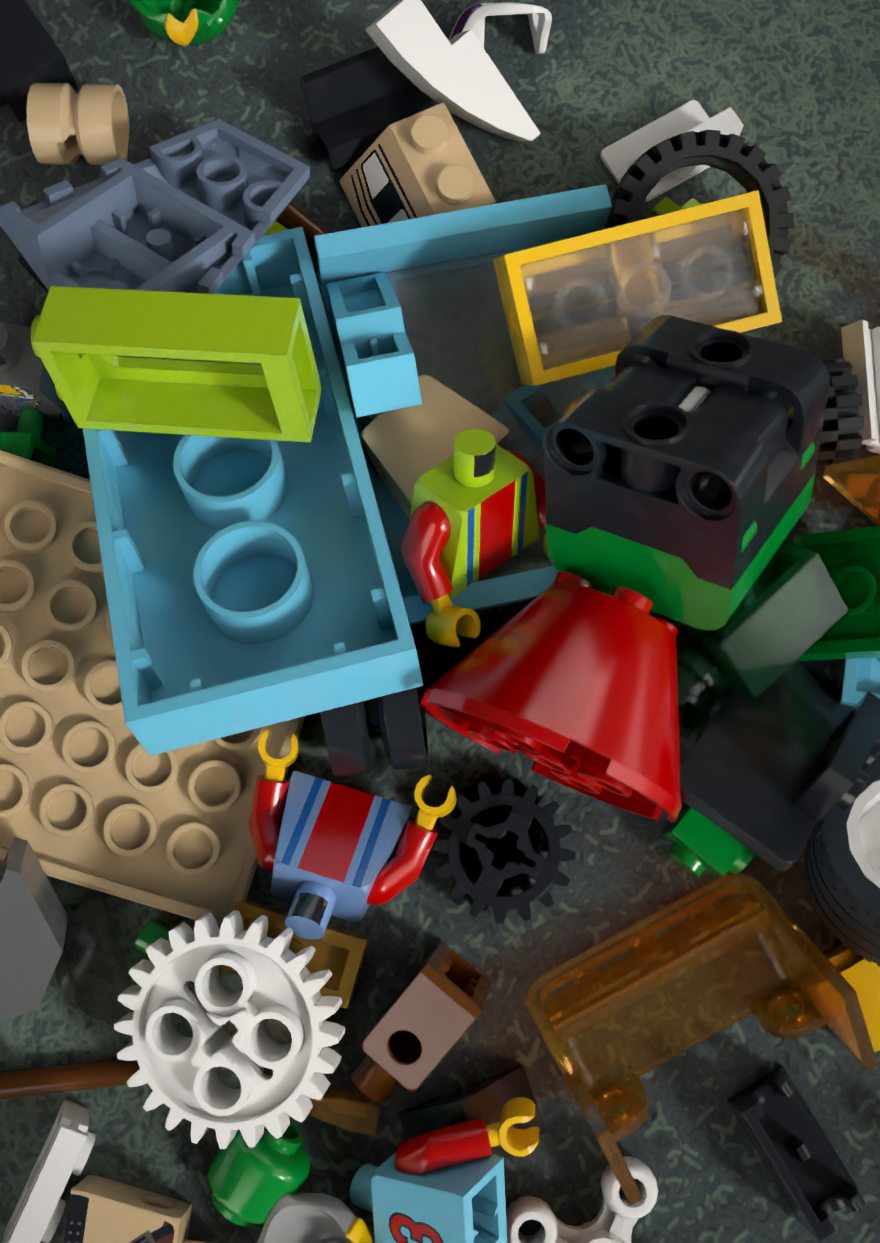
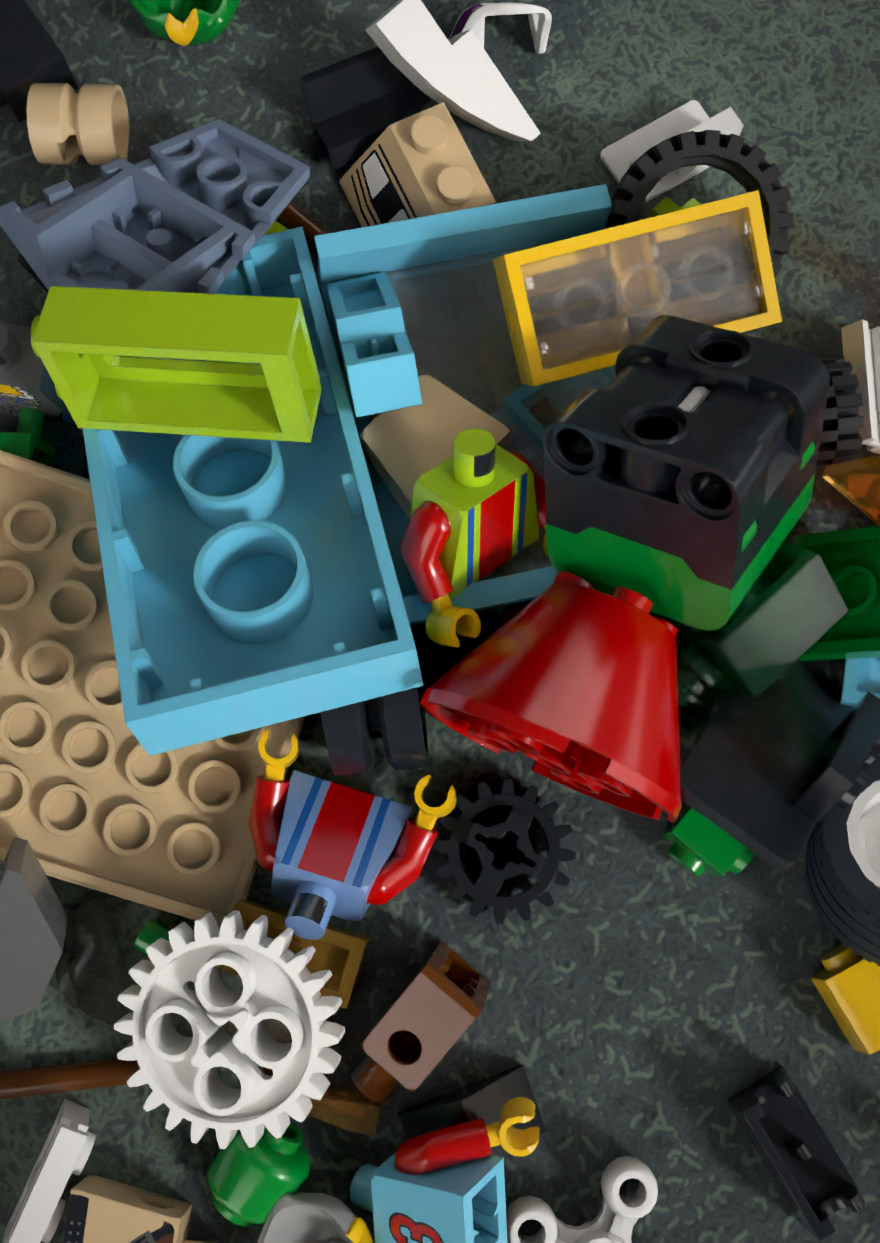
clear orange windscreen [526,874,878,1206] -> none

